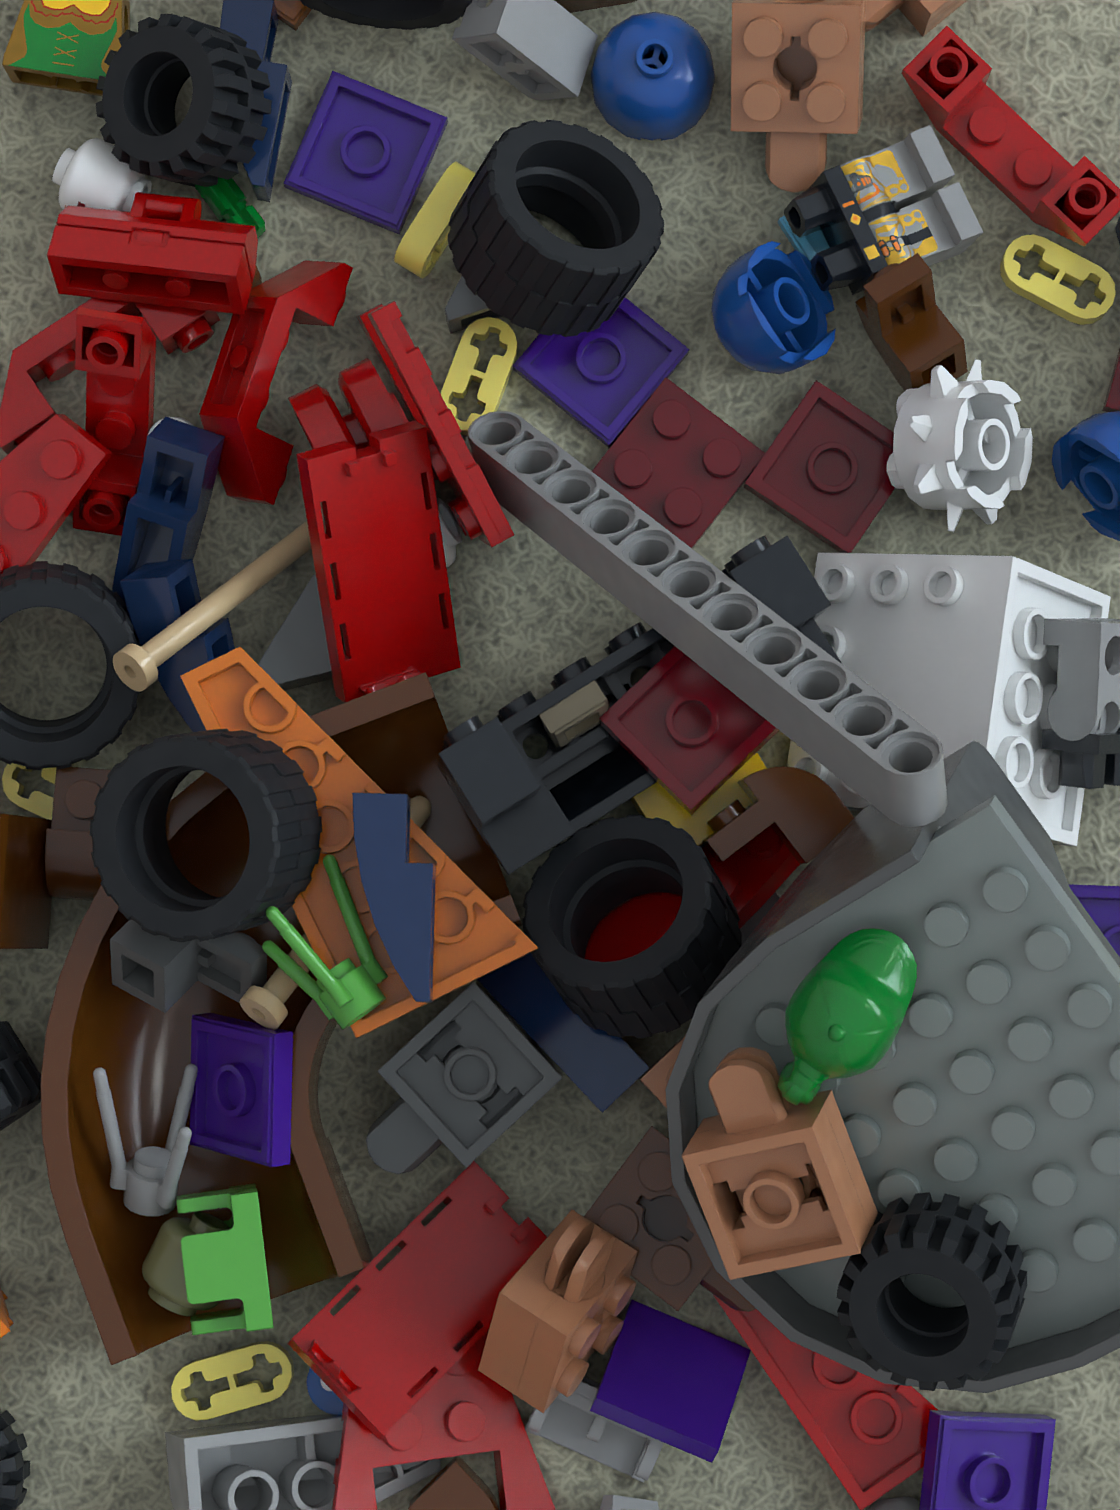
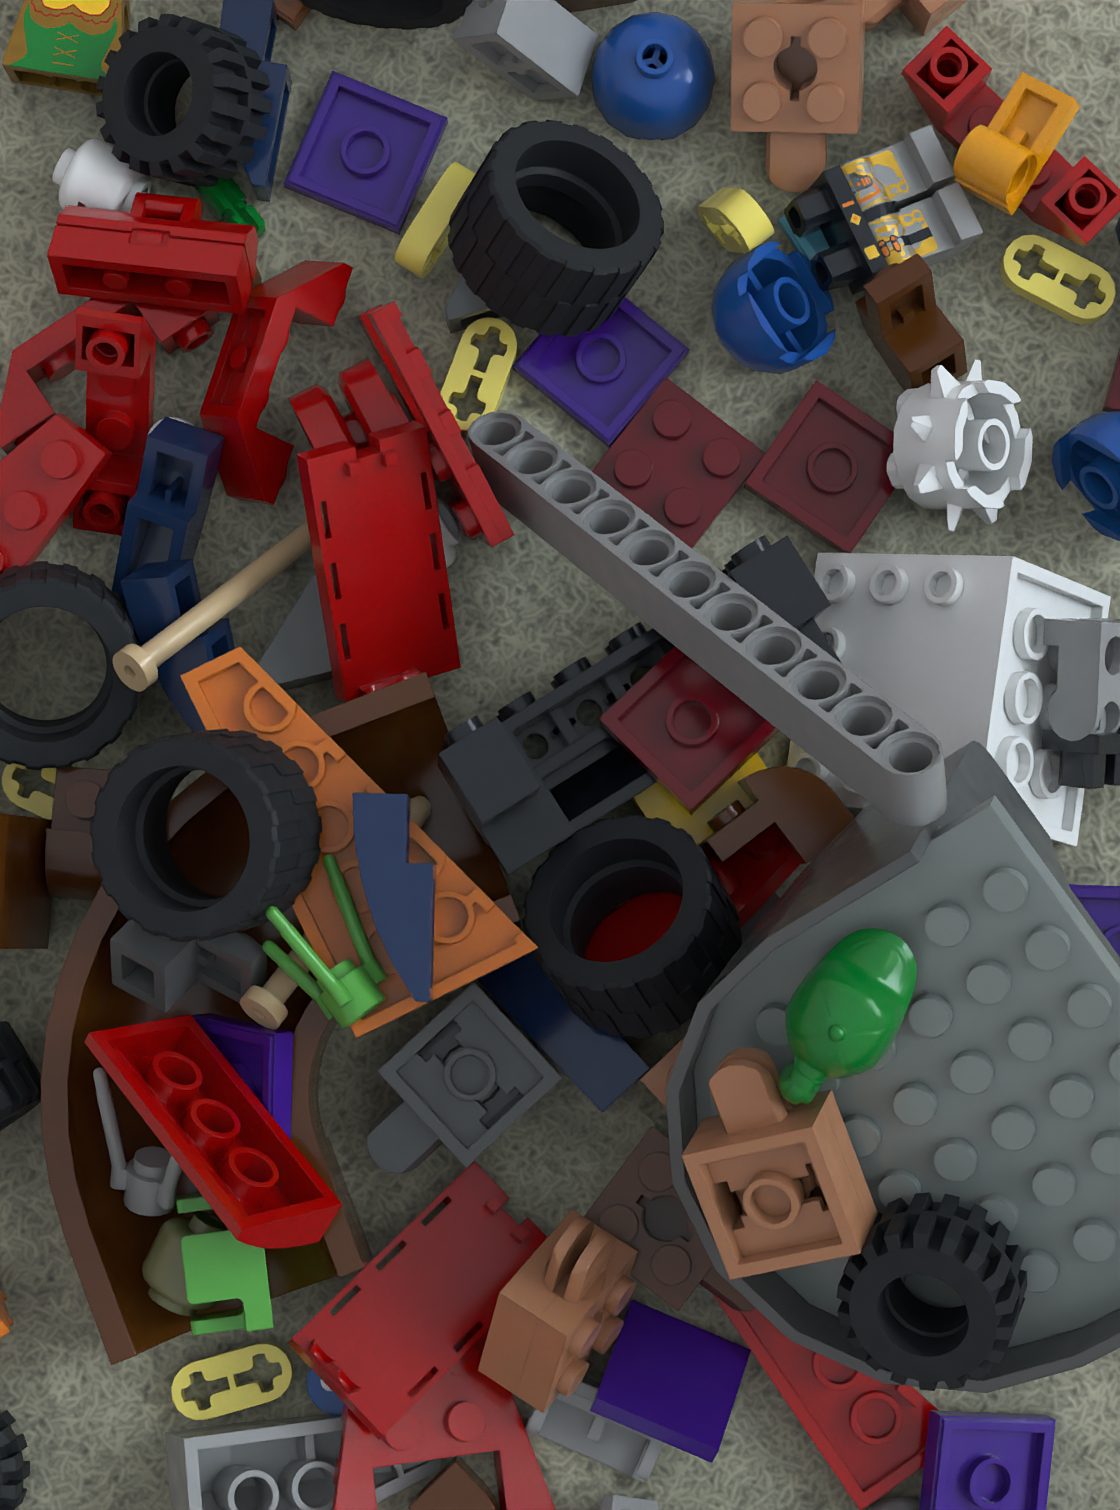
dark tan tile [539,680,610,748] -> none
none -> red slope [84,1014,342,1249]
none -> light yellow beam [697,187,774,254]
none -> light orange plate [953,72,1080,216]

